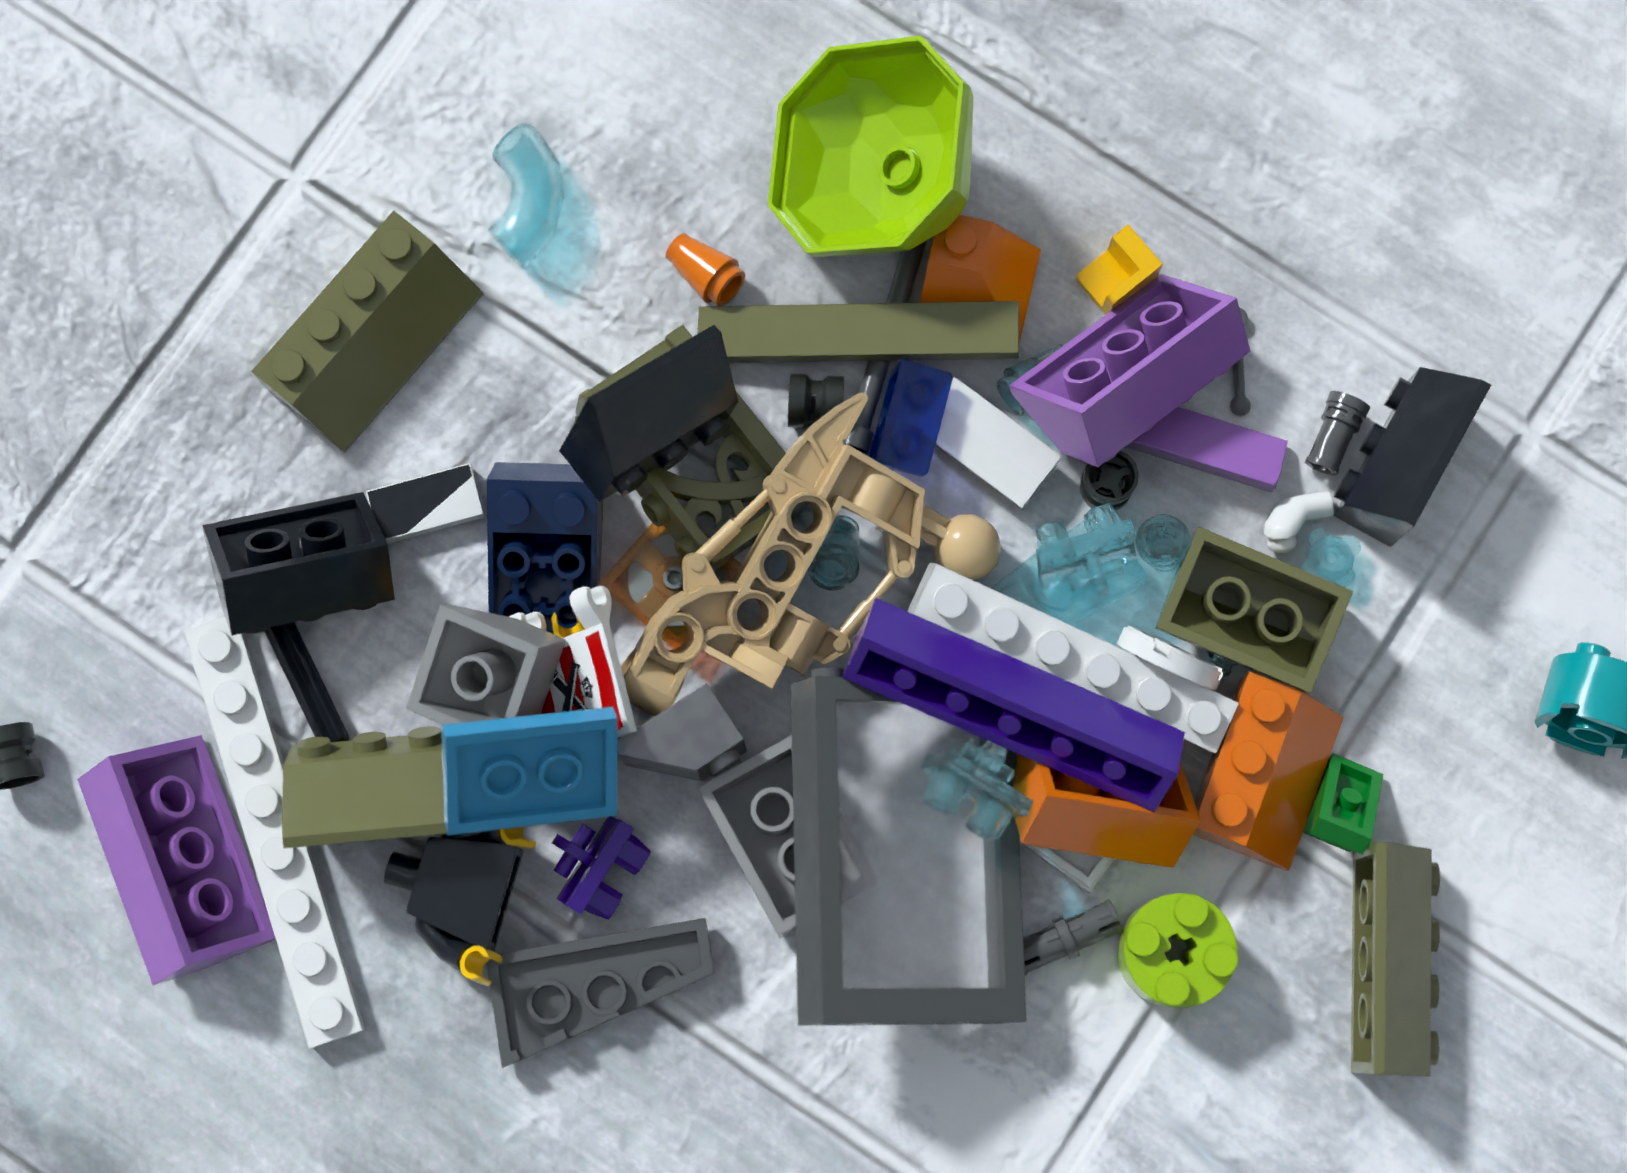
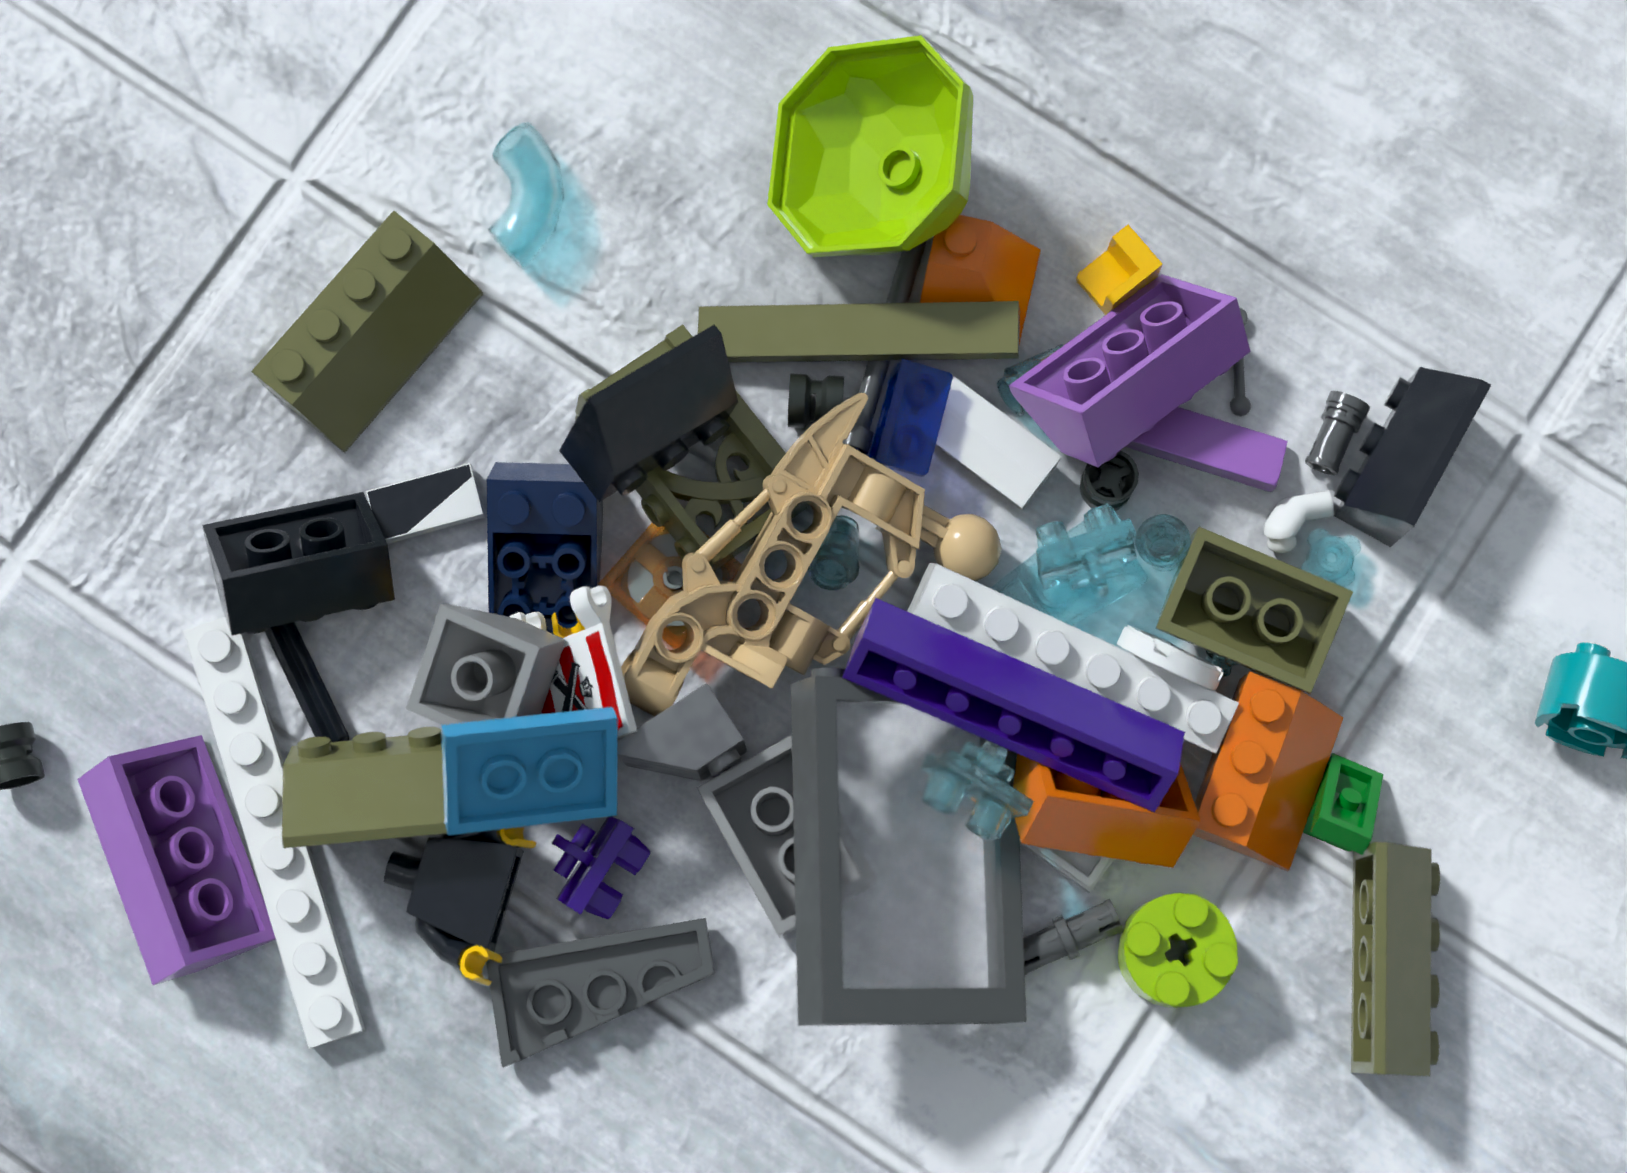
orange cone [666,233,745,306] -> none

